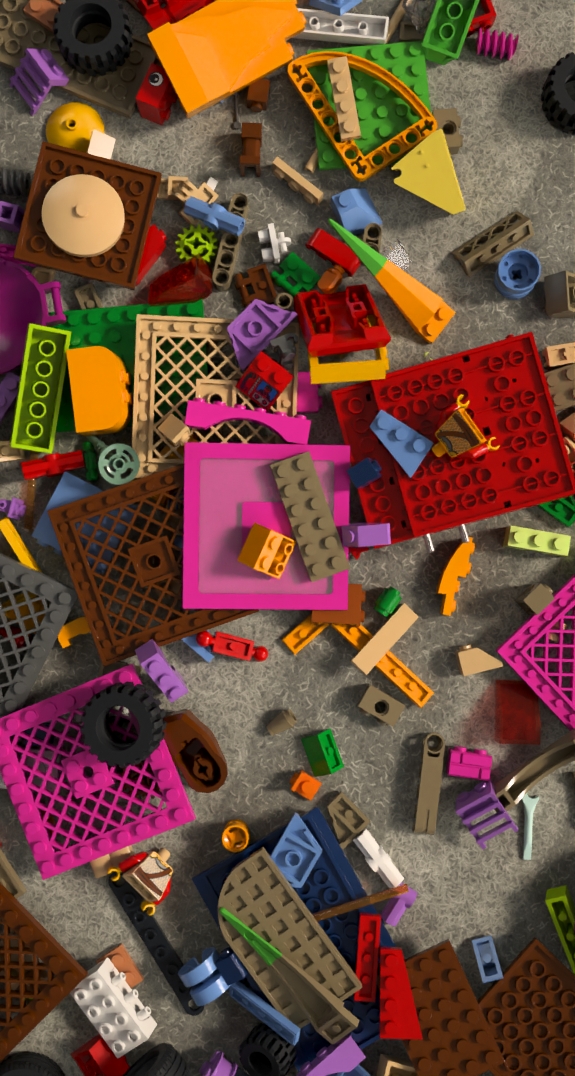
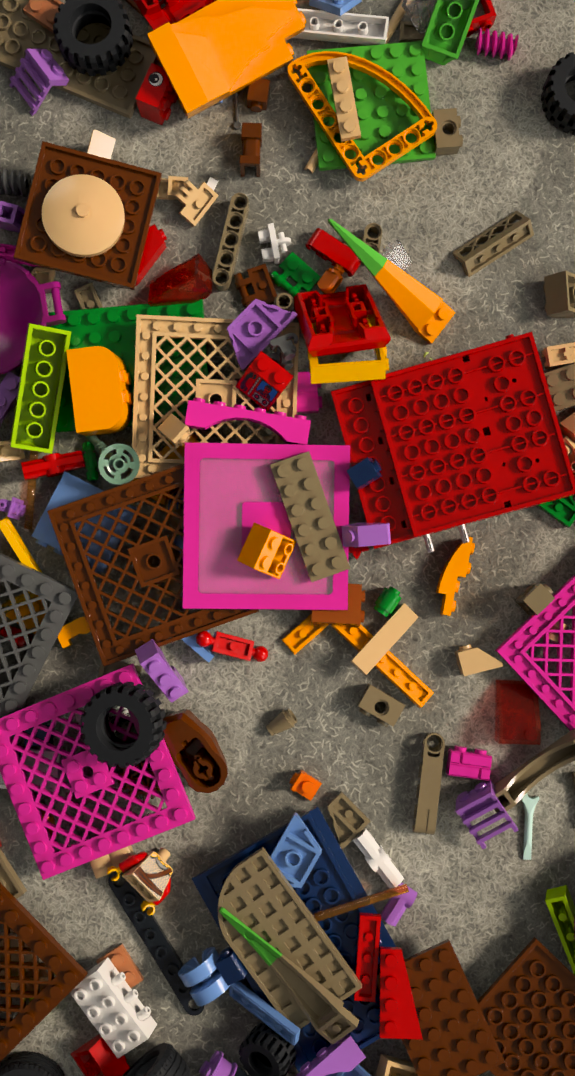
yellow dish [46,102,104,153] -> none
lime gear [175,224,219,269] -> none
medium blue piece [184,196,245,236] -> none
light orange wheel [222,819,250,852] -> none
tan plate [272,157,323,206] -> none
green panel [301,729,344,777] -> none
medium blue slope [331,188,382,236] -> none
medium blue wing [370,409,434,479] -> none
light yellow ladder [391,129,466,215] -> none
torso [432,395,500,459] -> none
medium blue slope [472,935,503,983] -> none
medium blue wheel [494,249,541,300] -> none
yellowish green arch [503,526,571,557] -> none

